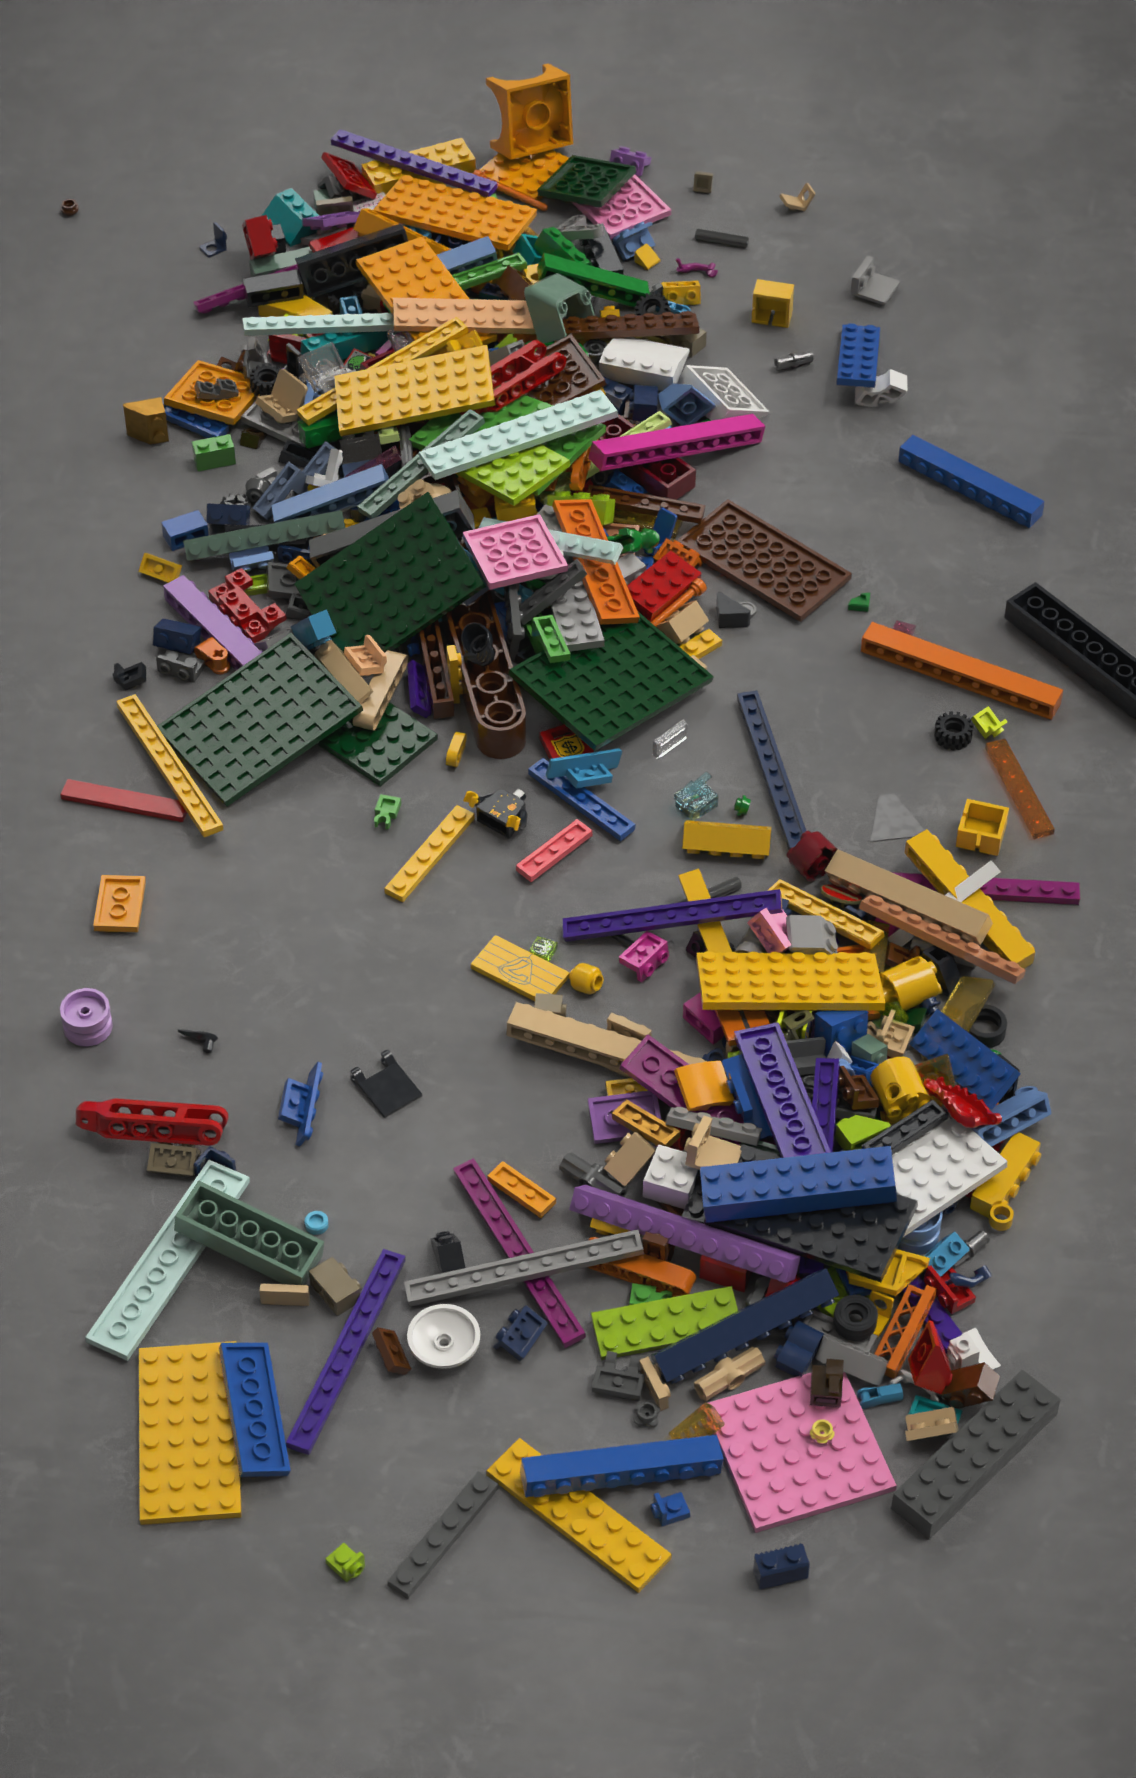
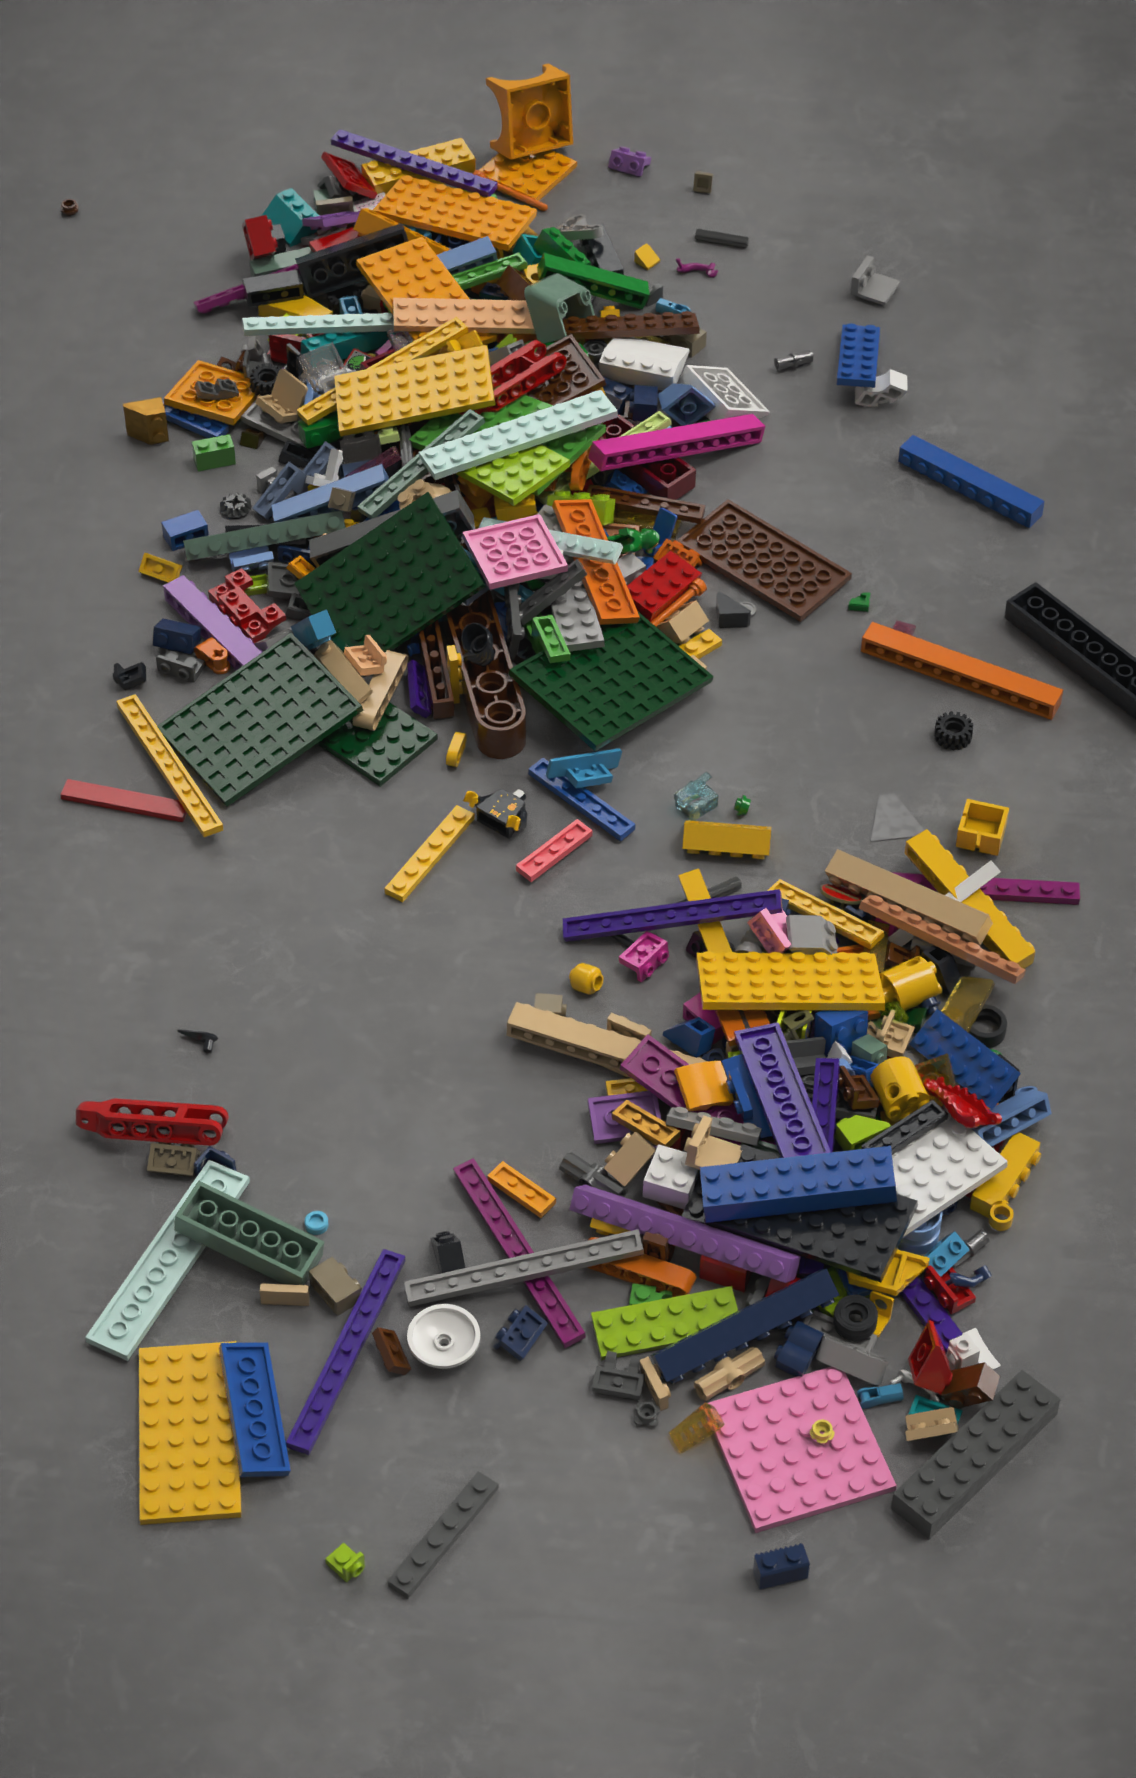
lavender wheel [60,988,113,1047] -> none
light orange plate [93,875,146,932] -> none
dark blue bracket [200,222,227,258] -> none
dark blue brick [206,503,250,525] -> none
dark grey cone [245,477,270,503] -> none
blue bracket [278,1062,323,1147] -> none
black flag [351,1050,422,1118] -> none
bright green plate [374,794,401,829] -> none
yellow tile [471,935,570,1001] -> none
yellow plate [486,1438,672,1593] -> none
blue brick [520,1435,724,1497] -> none
clear neon green tile [529,936,558,962] -> none
dark green plate [538,155,636,208] -> none
container [539,725,594,759] -> none
bright pink plate [572,174,671,240] -> none
medium blue bracket [612,221,655,261] -> none
black tyre [635,292,671,316] -> none
blue bracket [650,1492,690,1526] -> none
clear tile [652,720,688,759] -> none
yellow bracket [661,281,701,305] -> none
dark blue plate [737,690,806,850] -> none
yellow piece [751,279,794,328] -> none
tan bracket [779,183,816,211] -> none
dark red brick [786,830,837,882] -> none
dark brown piece [810,1359,844,1407] -> none
orange fence [875,1284,936,1379] -> none
neon yellow bracket [971,706,1008,739] -> none
clear orange tile [985,739,1055,839] -> none
none -> dark tan brick [328,487,356,512]
none -> blue slope [662,1017,716,1057]

